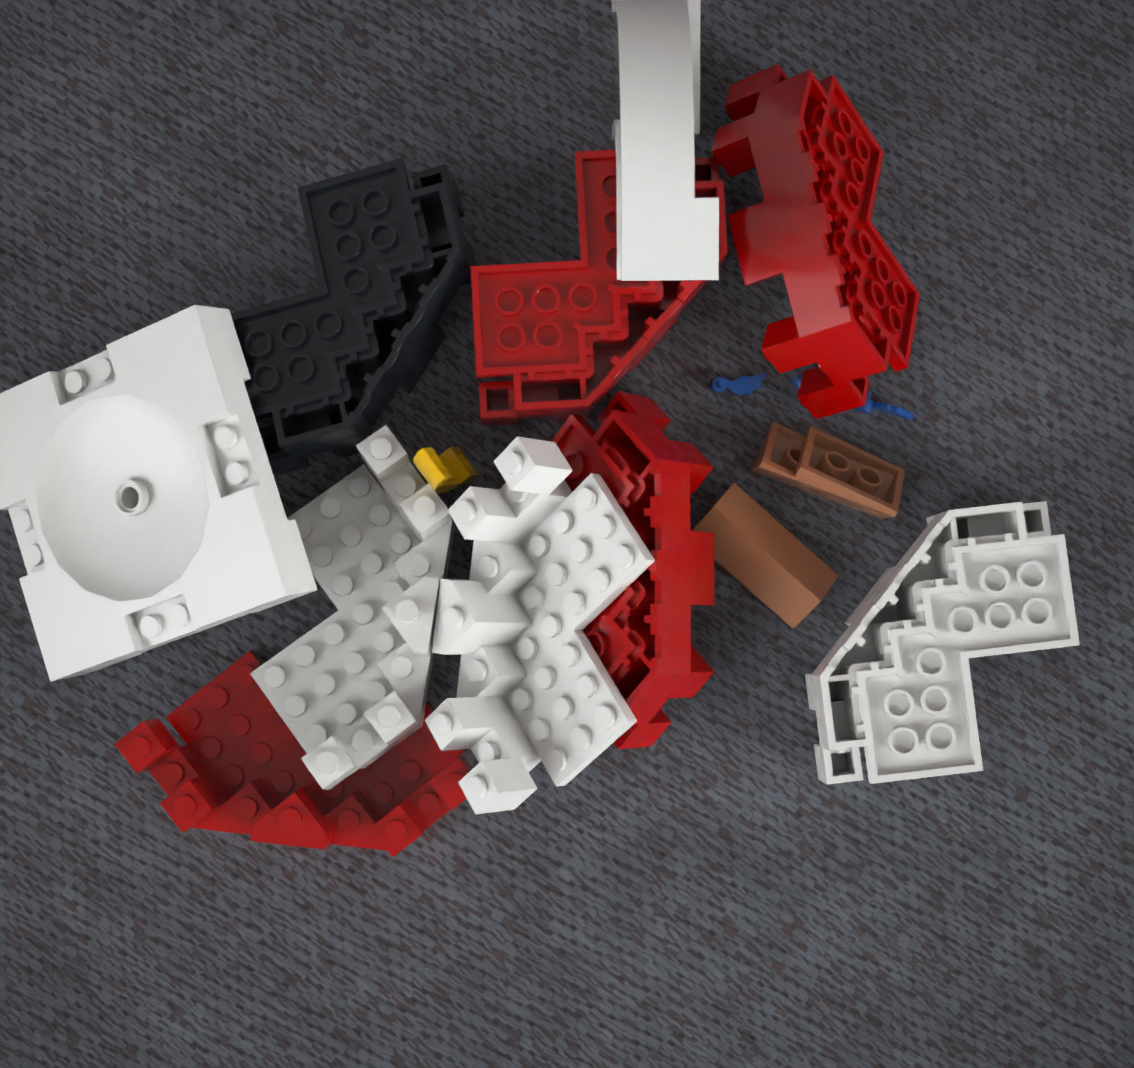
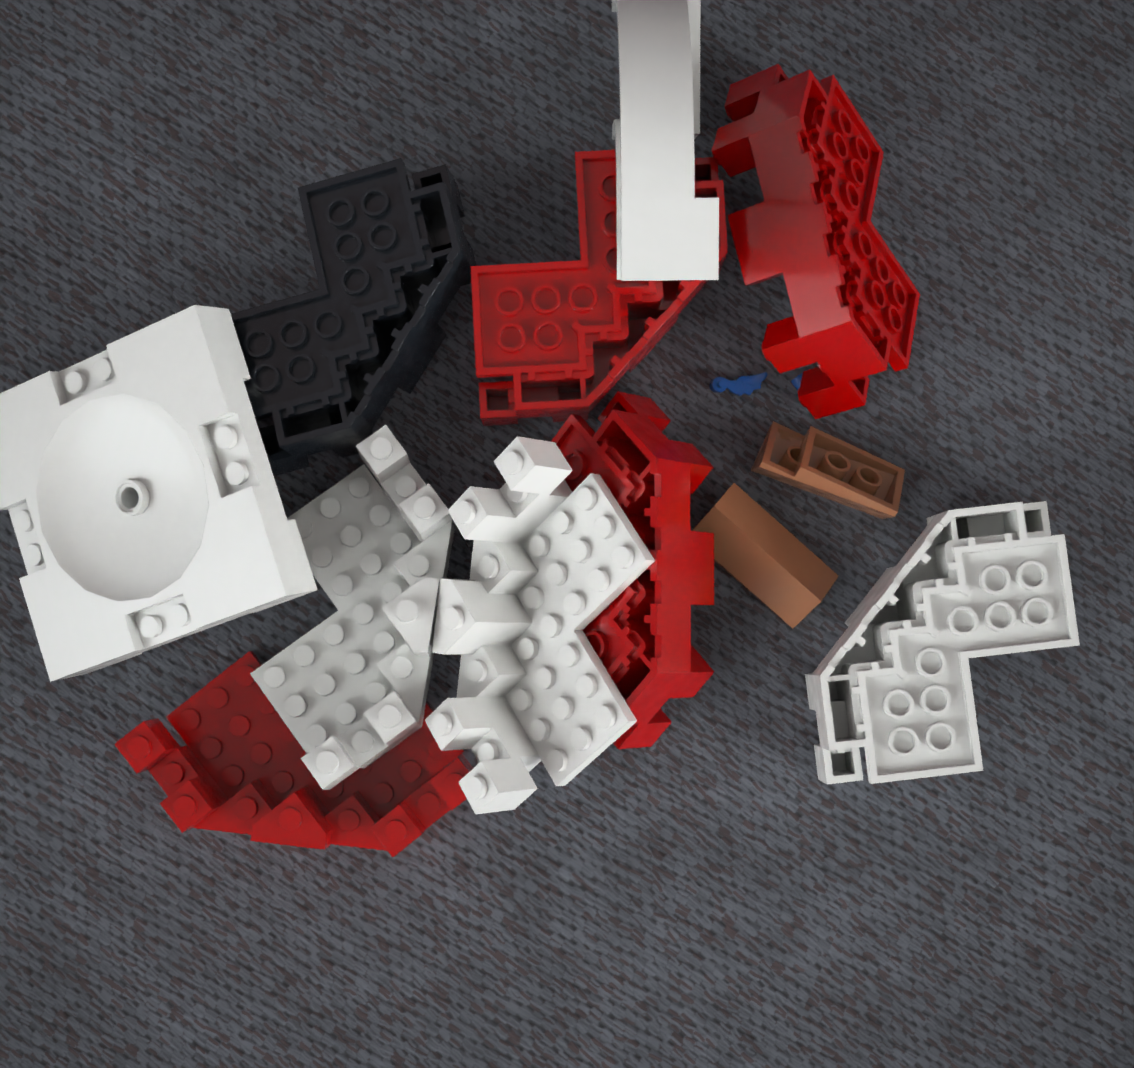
yellow slope [413,447,479,494] -> none
blue piece [856,390,914,421] -> none

